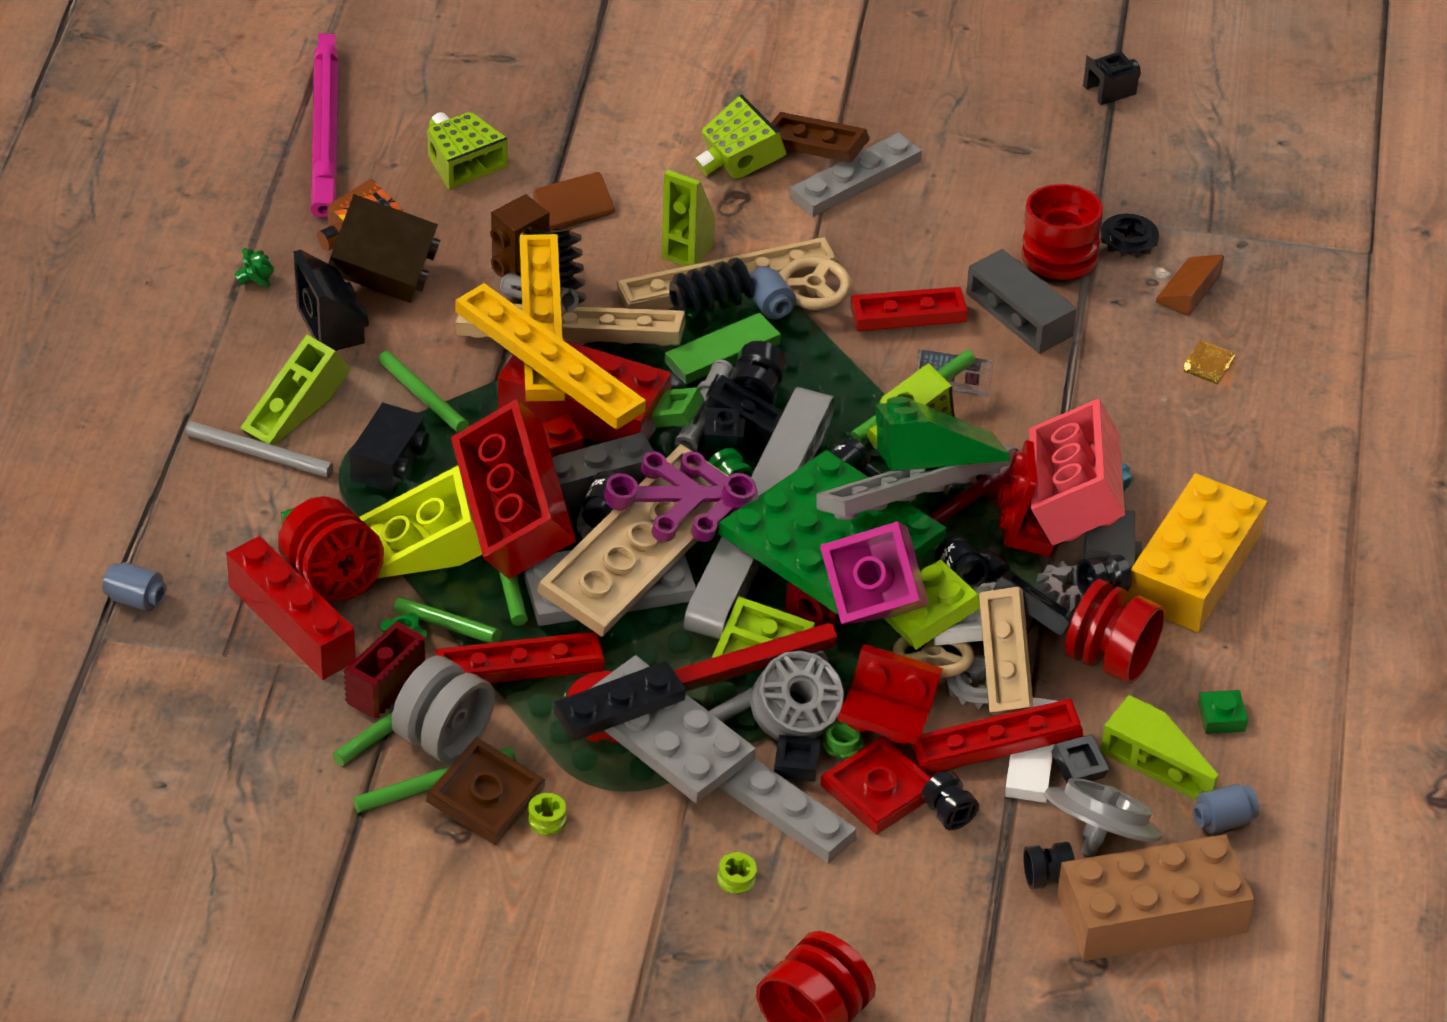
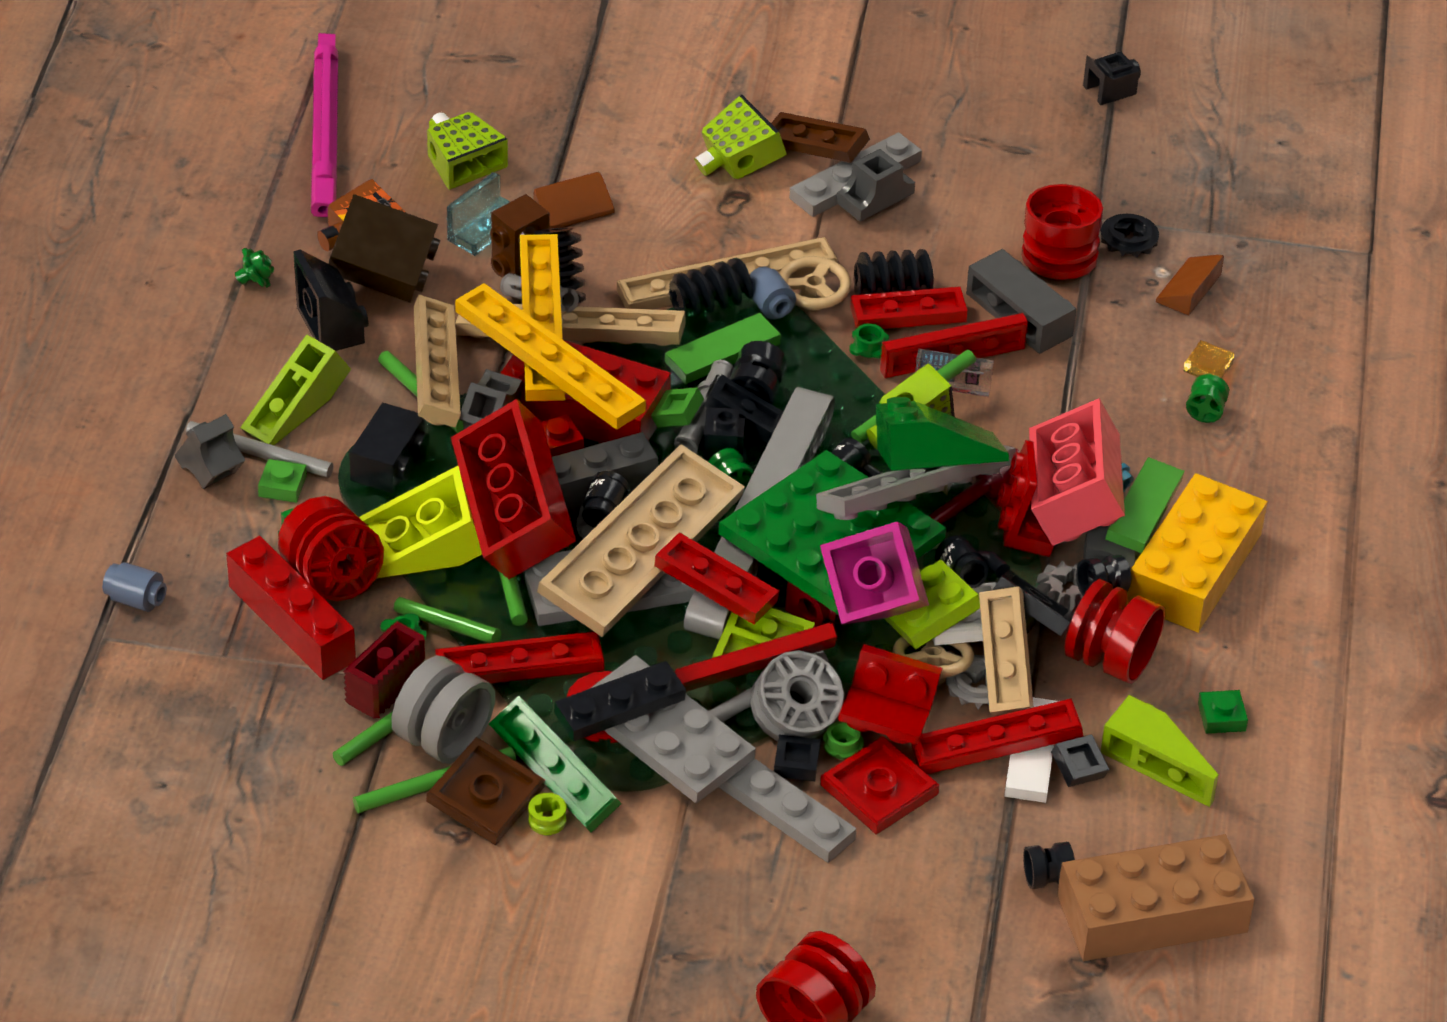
magenta plant [604,451,758,542] -> none
lime slope [661,169,715,266] -> none
lime bush [717,852,757,894] -> none
black wheel [921,771,979,830] -> none
light grey piece [1045,778,1162,857] -> none
sand blue brick [1193,784,1259,835] -> none
none -> dark grey brick [174,414,245,489]
none -> bright green plate [258,459,307,503]
none -> tan plate [414,295,461,428]
none -> clear light blue panel [447,172,510,256]
none -> dark grey brick [459,369,525,429]
none -> tile [489,695,622,833]
none -> red plate [654,532,779,625]
none -> dark grey brick [837,149,915,222]
none -> green plate [849,324,889,359]
none -> black piece [854,249,934,295]
none -> red tile [880,313,1028,378]
none -> bright green tile [1105,457,1184,553]
none -> green wheel [1186,374,1230,423]

